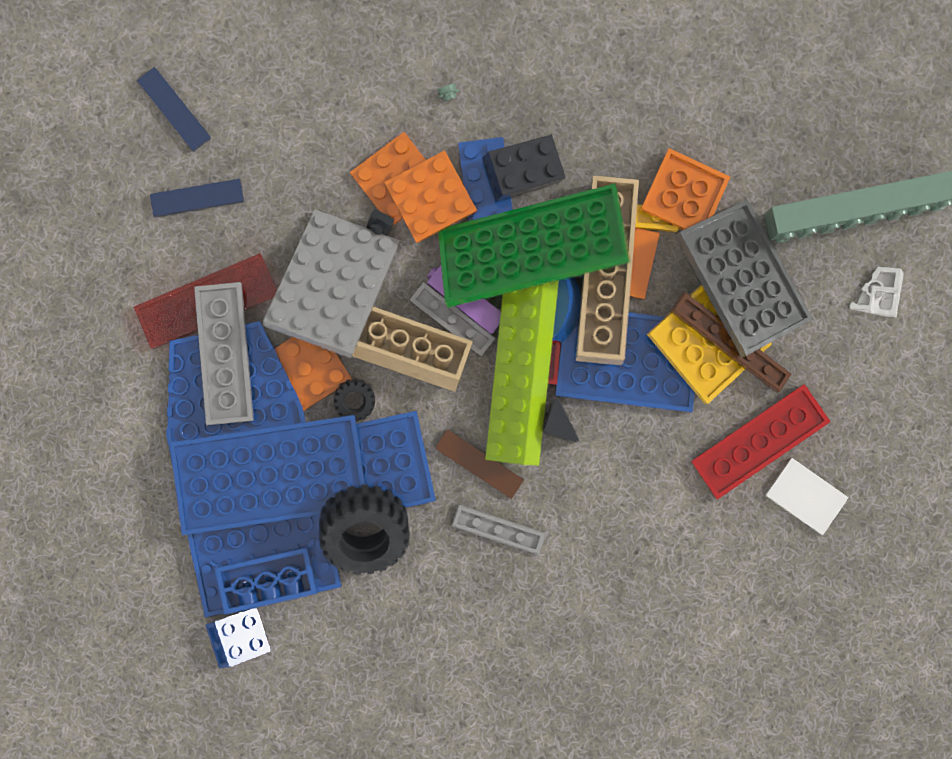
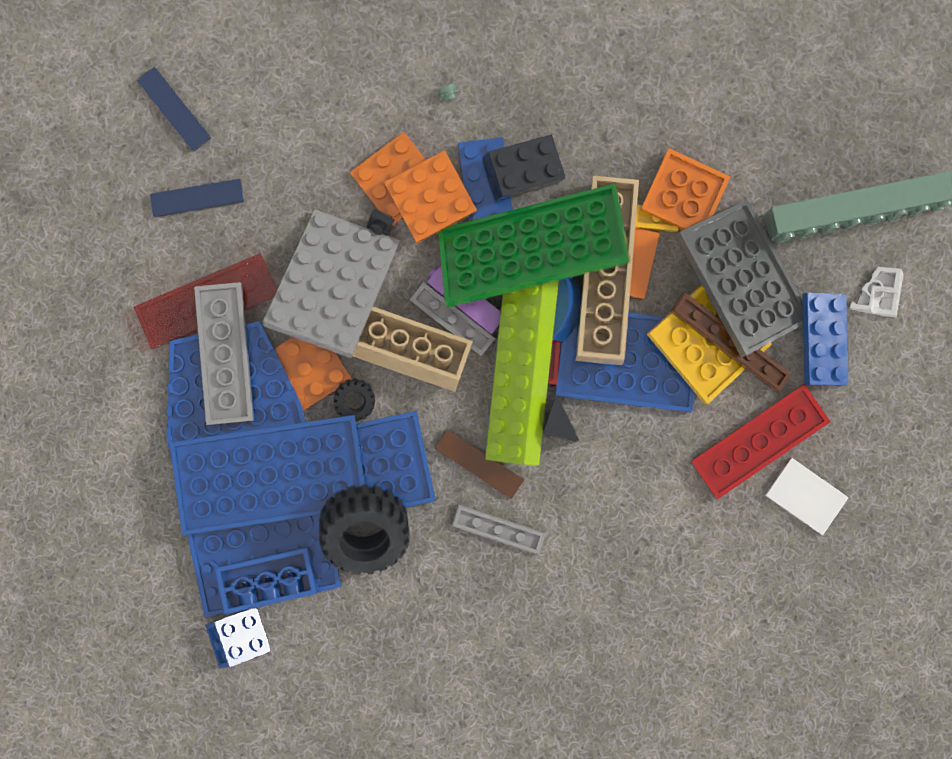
none -> plate [802,293,849,386]

